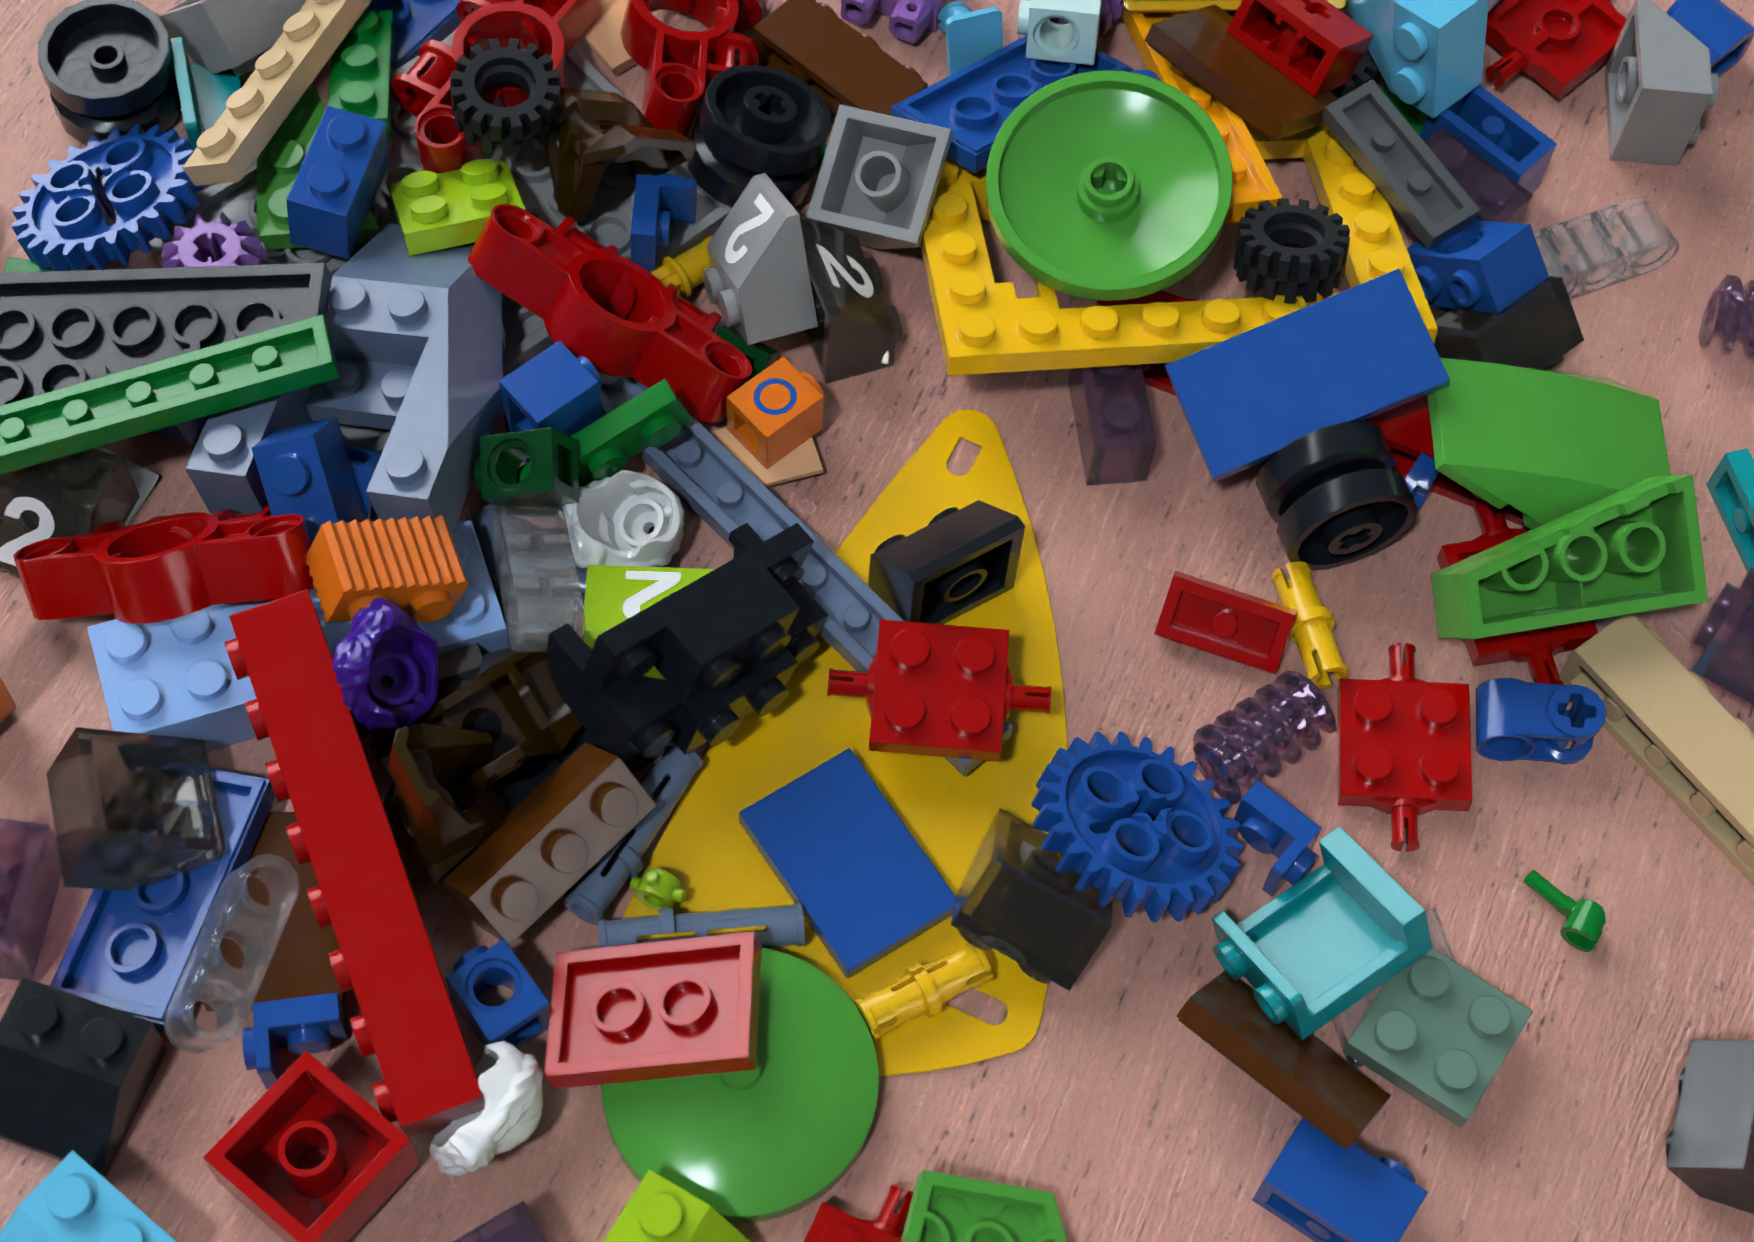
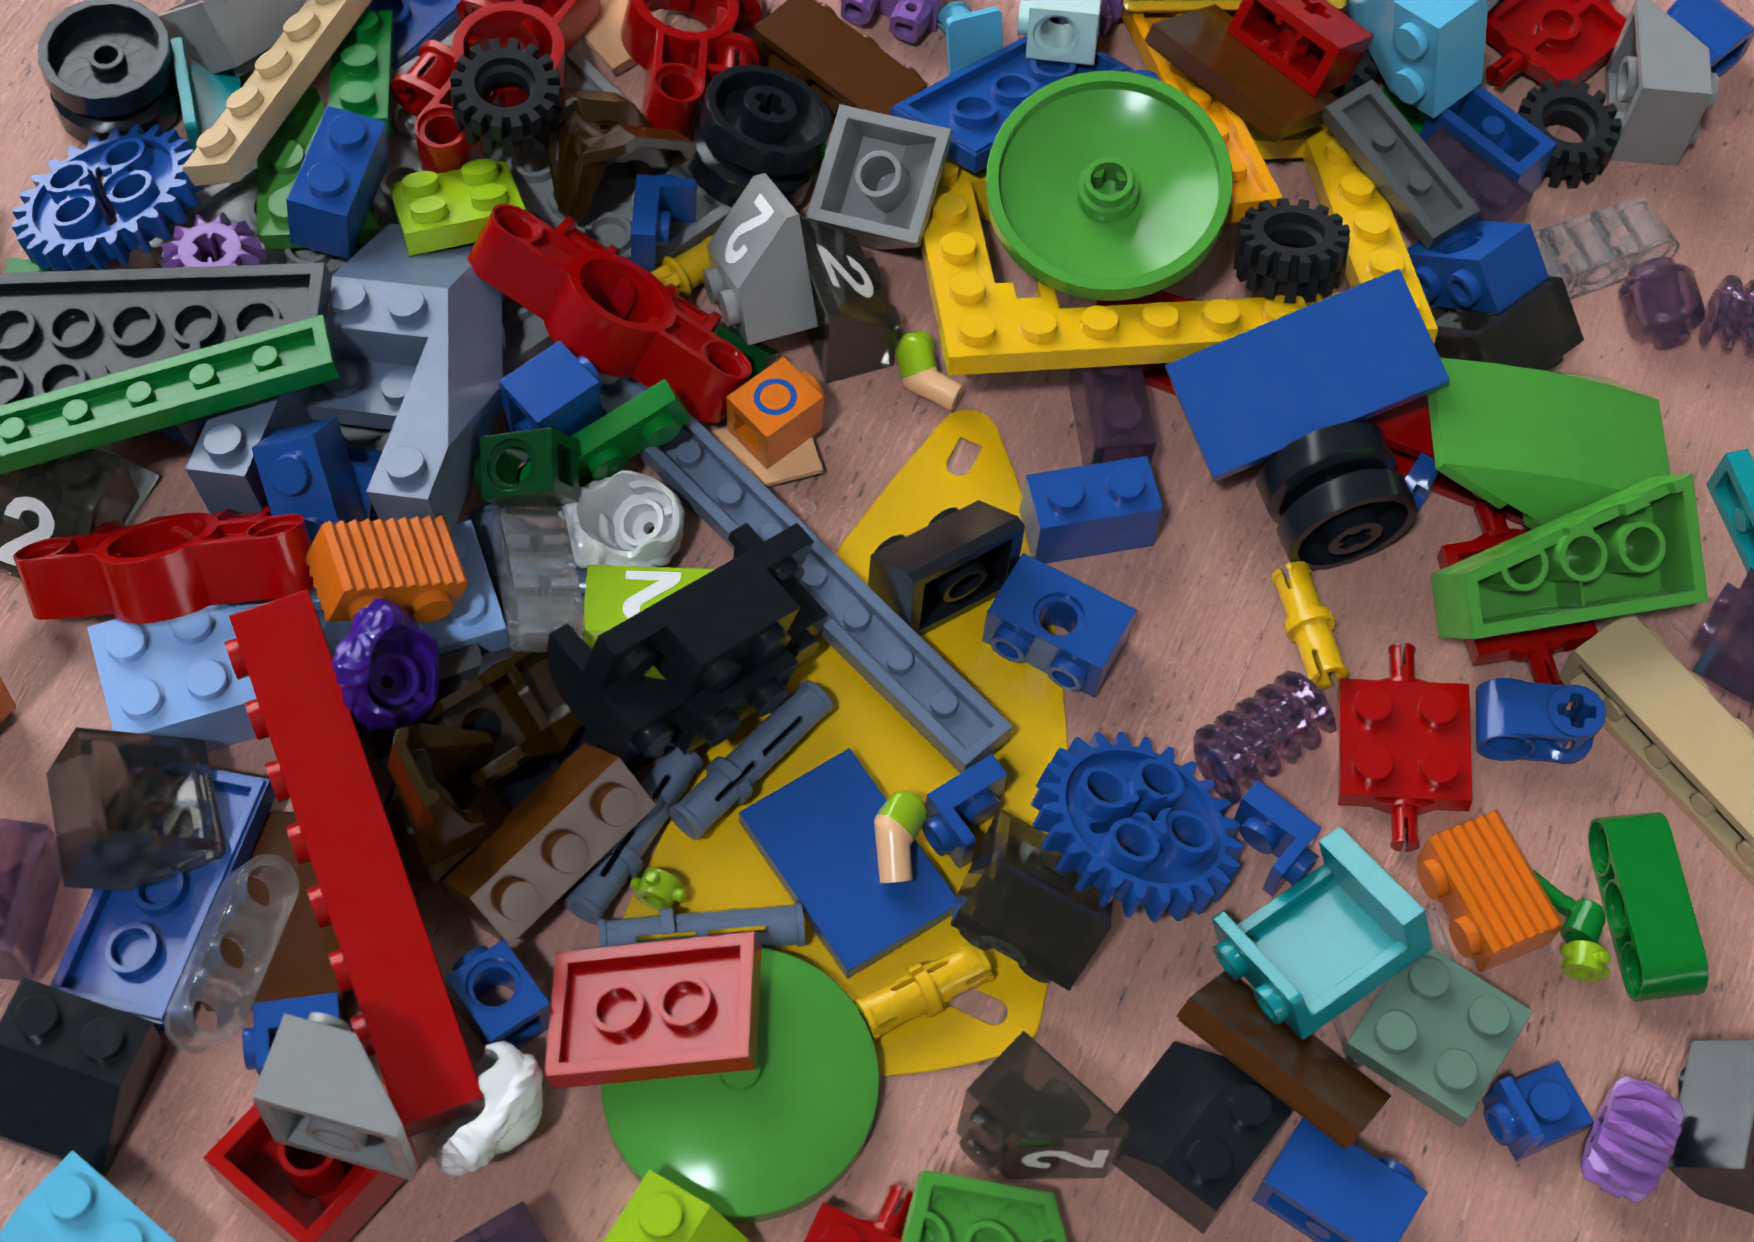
red plate [827,619,1051,761] -> none
red plate [1154,571,1297,674] -> none
none -> light grey slope [252,1012,418,1180]
none -> sand blue pin [669,680,833,840]
none -> light nougat arm [874,790,926,883]
none -> arm [895,330,965,412]
none -> blue bracket [922,754,1007,869]
none -> clear smoke slope [956,1031,1131,1180]
none -> blue brick [982,553,1136,698]
none -> blue brick [1019,456,1163,564]
none -> black slope [1092,1041,1294,1234]
none -> orange brick [1417,810,1564,973]
none -> blue bracket [1482,1061,1594,1162]
none -> black tyre [1517,79,1622,189]
none -> lime piece [1560,940,1611,982]
none -> medium lavender gear [1580,1076,1684,1203]
none -> green beam [1588,812,1709,1001]
none -> clear purple head [1618,257,1705,350]

